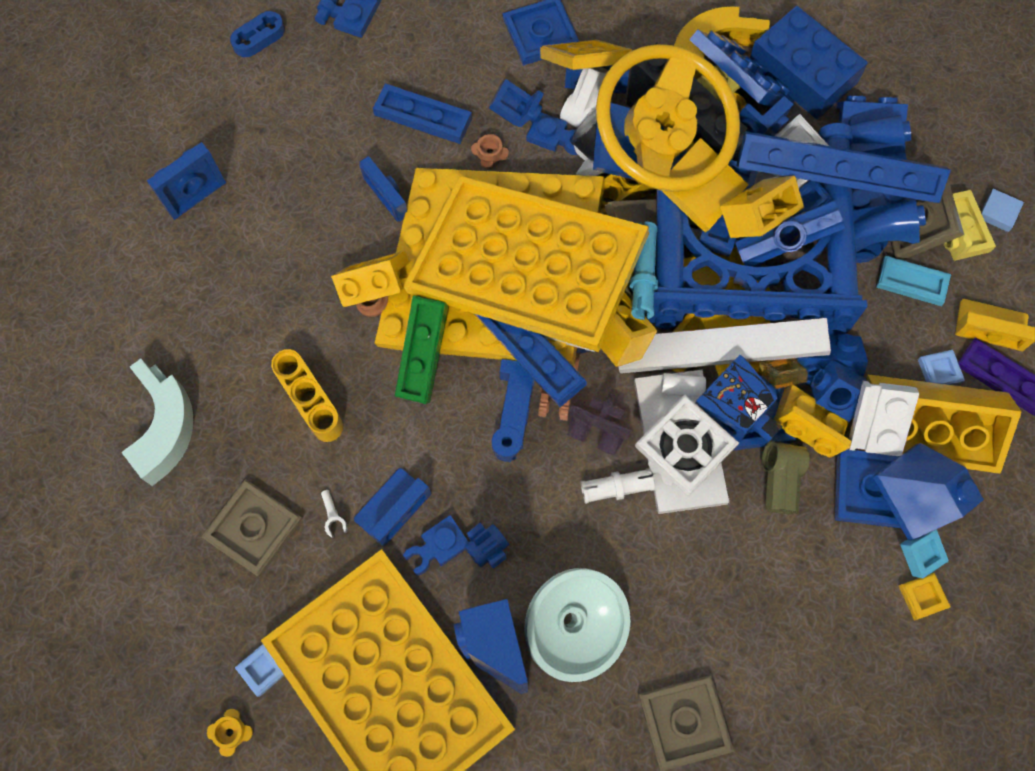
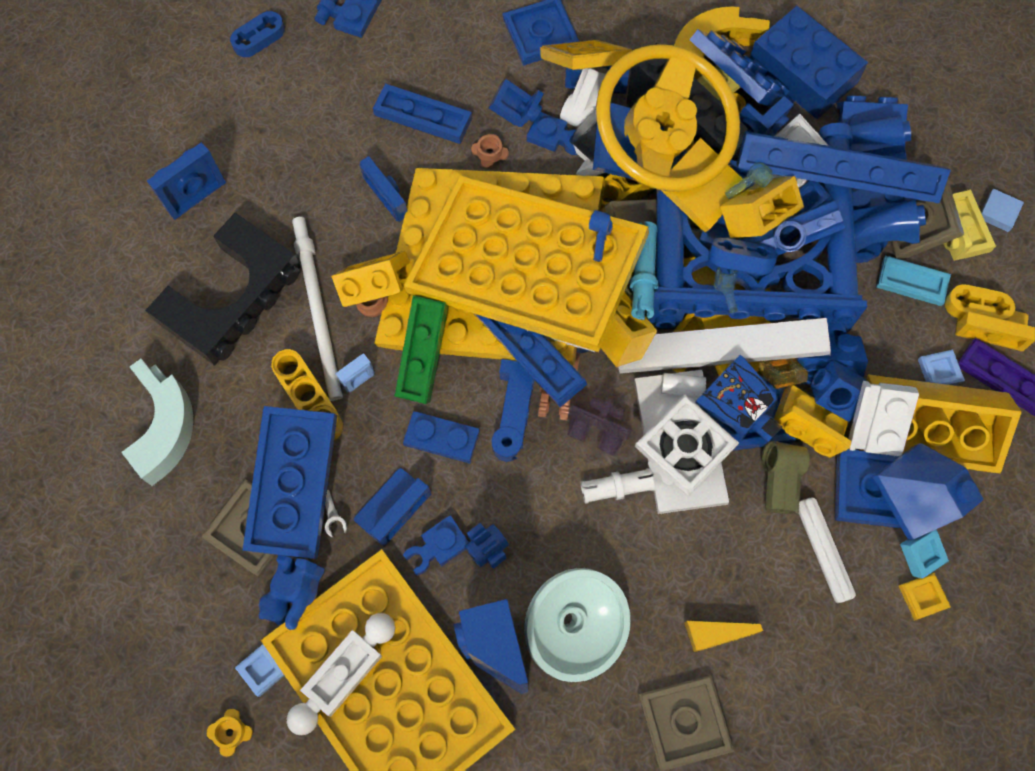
none -> black arch [145,213,301,366]
none -> blue plate [242,406,337,559]
none -> blue animal [259,555,325,630]
none -> white plate [287,613,395,735]
none -> white bar [292,217,343,401]
none -> light blue tile [335,353,375,392]
none -> blue plate [403,411,480,464]
none -> blue hand [589,210,613,262]
none -> yellow piece [684,621,763,652]
none -> blue beam [708,238,778,275]
none -> clear light blue hand [714,267,738,313]
none -> clear light blue hand [725,162,773,199]
none -> white axle [799,498,856,603]
none -> yellow beam [945,284,1015,320]

